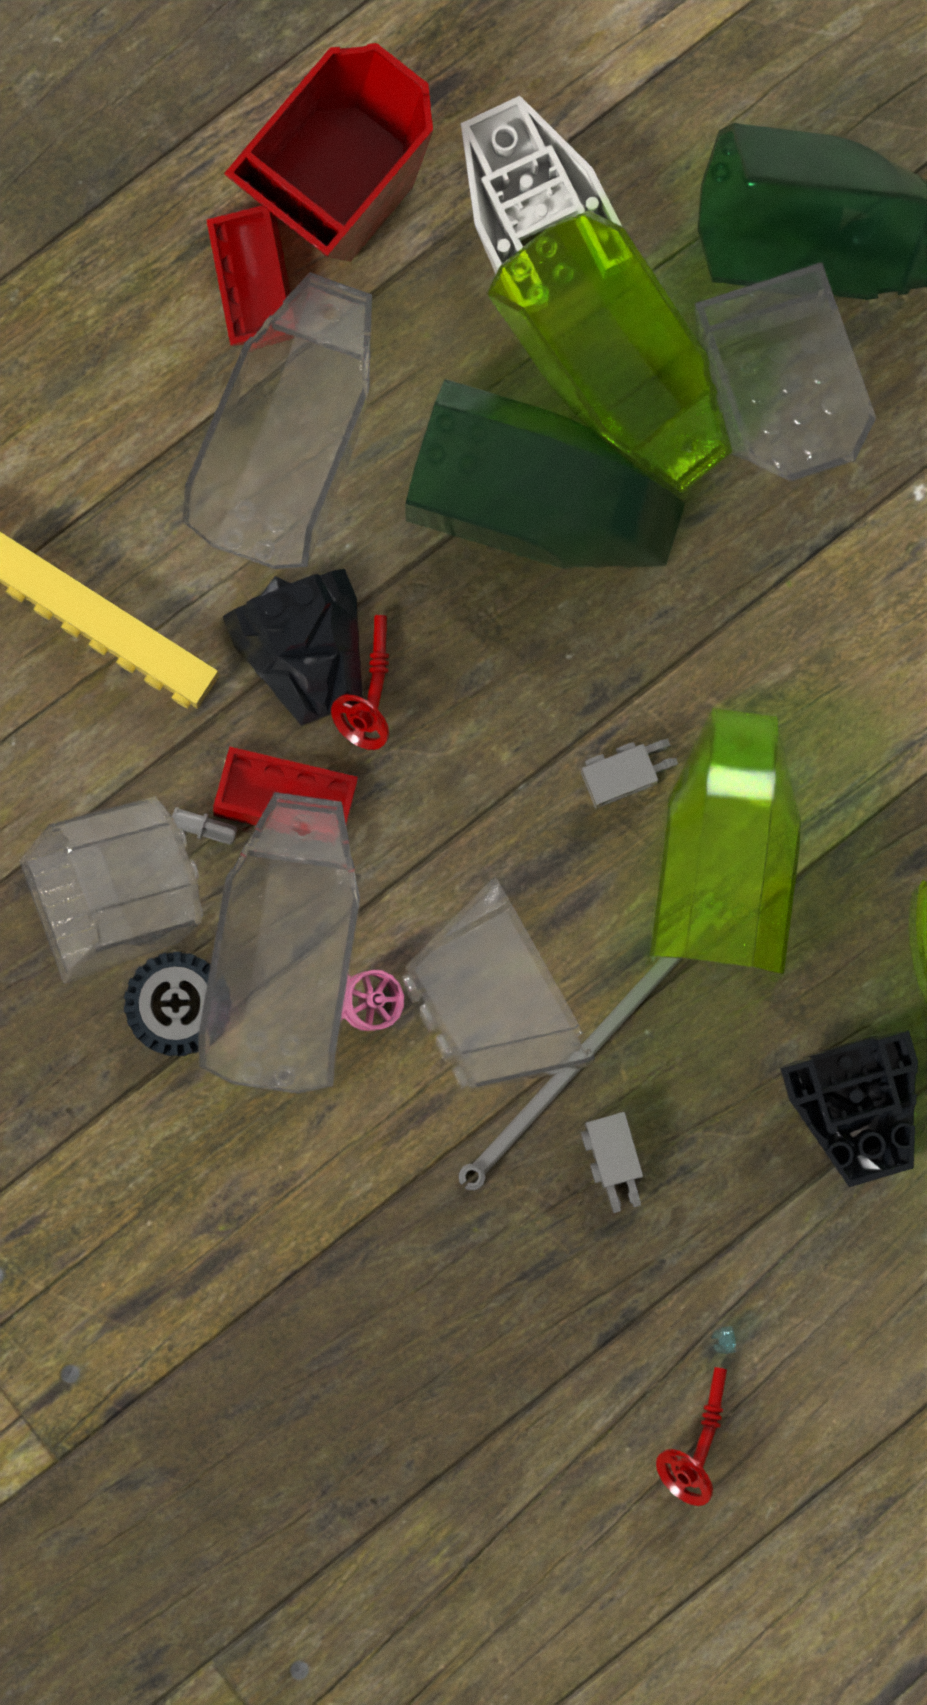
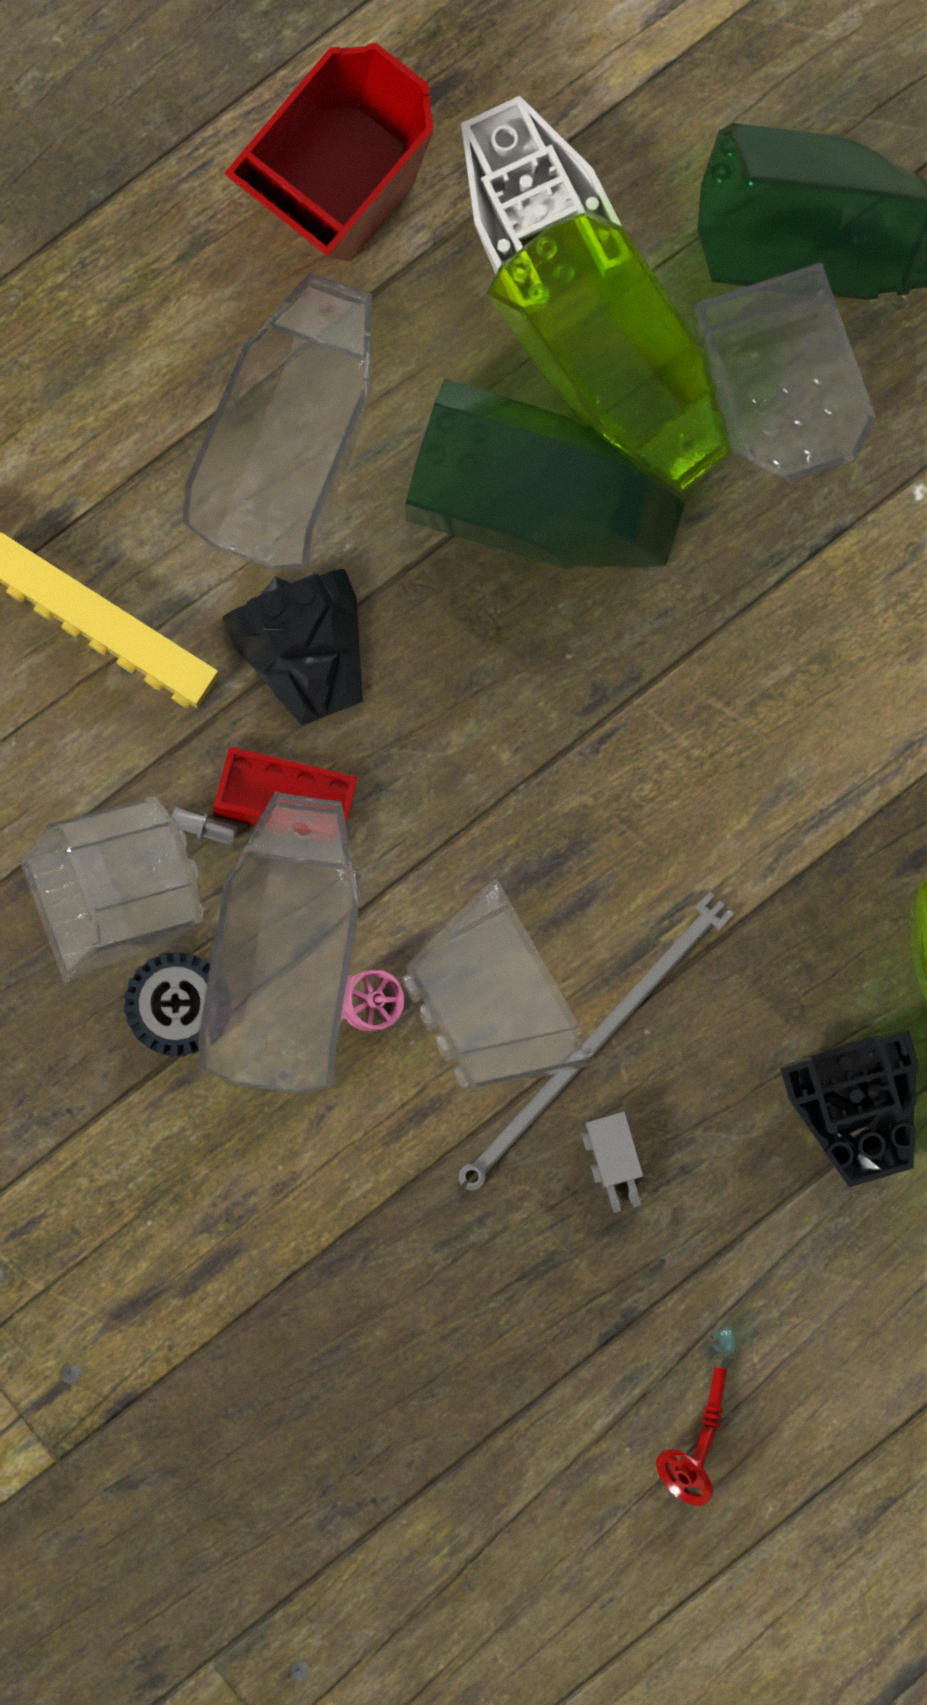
red slope [206,205,299,346] -> none
red dish [331,615,389,750] -> none
light grey hinge [581,738,679,809] -> none
clear neon green windscreen [645,708,801,982] -> none

